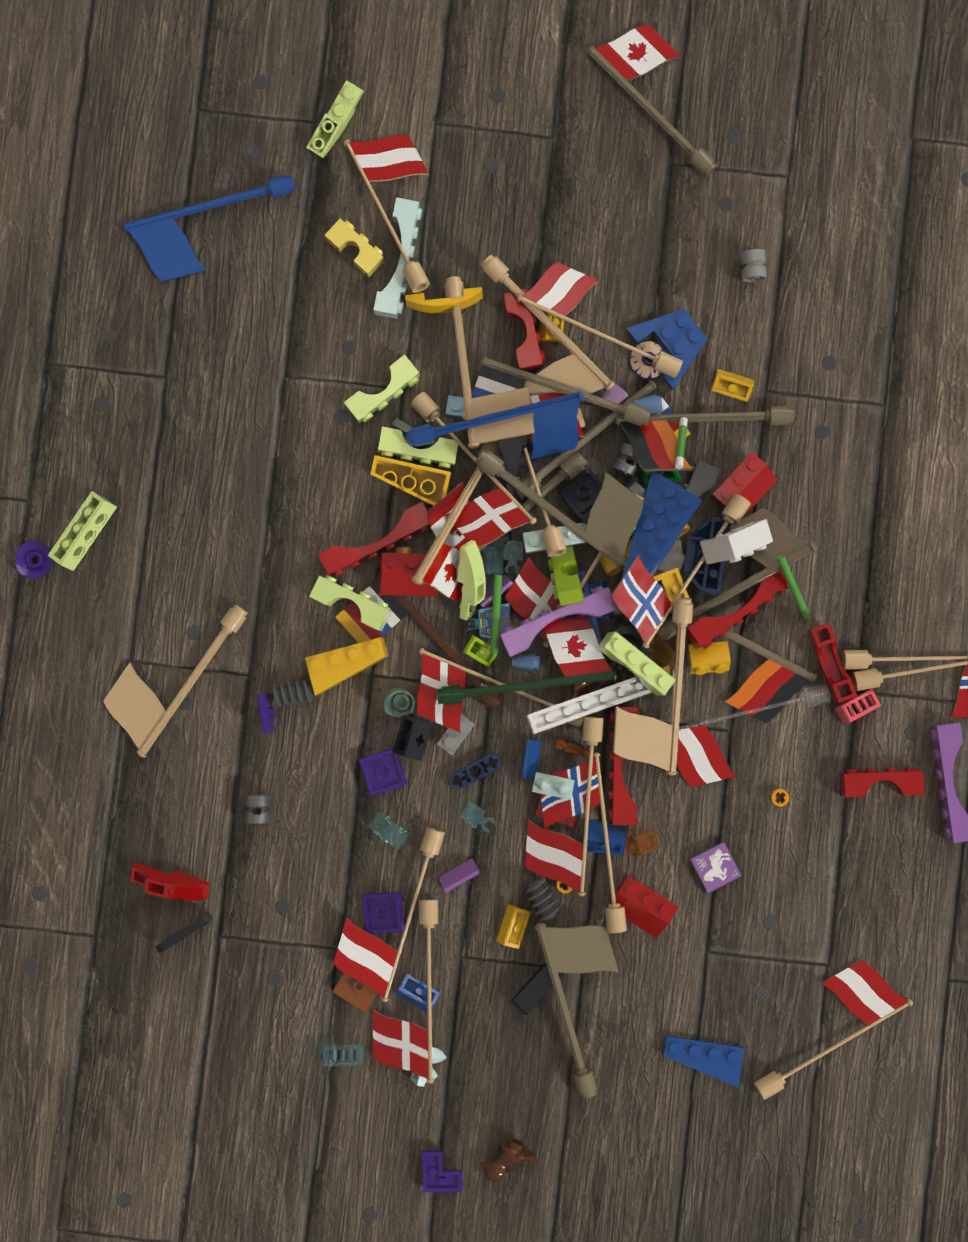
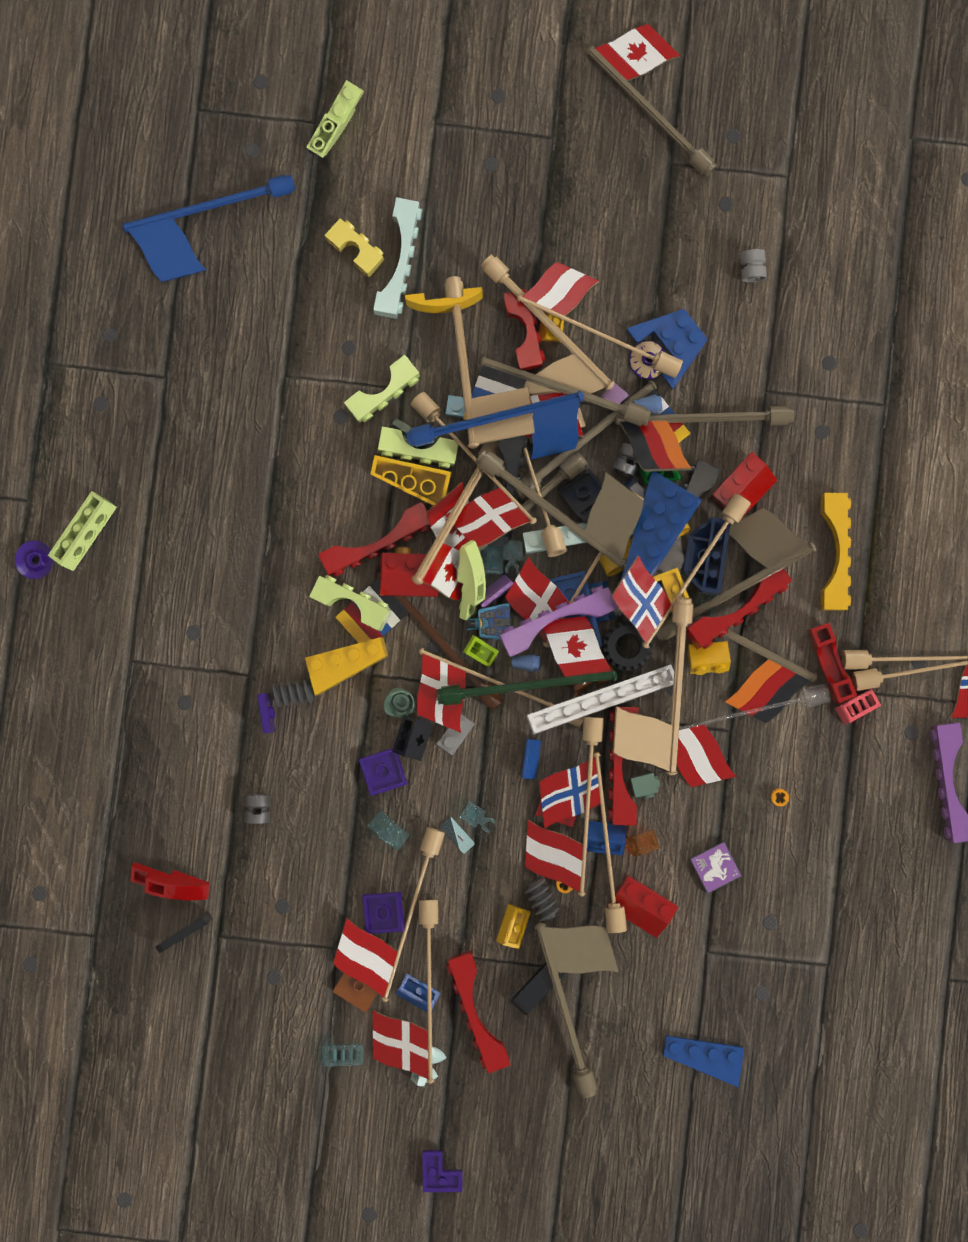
tan flag [103,604,248,758] -> none
flag [344,135,430,293] -> none
medium lavender slope [439,859,479,892] -> none
dark blue beam [449,753,501,790] -> none
reddish brown animal [481,1138,537,1182] -> none
bright green bar [490,575,502,654] -> none
light aqua tile [532,772,575,800] -> none
lime arch [548,546,584,606] -> none
dark orange axle [555,738,590,760] -> none
yellowish green arch [597,632,675,696] -> none
clear orange piece [651,633,675,676] -> none
bright green bar [675,417,688,469] -> none
white wedge [700,519,773,564] -> none
yellow slope [711,369,754,402] -> none
flag [754,960,913,1100] -> none
bright green bar [777,554,810,620] -> none
red arch [840,767,924,797] -> none
none -> clear light blue sticker [440,817,475,854]
none -> red arch [446,950,510,1074]
none -> sand green brick [629,772,660,799]
none -> yellow arch [821,493,851,611]

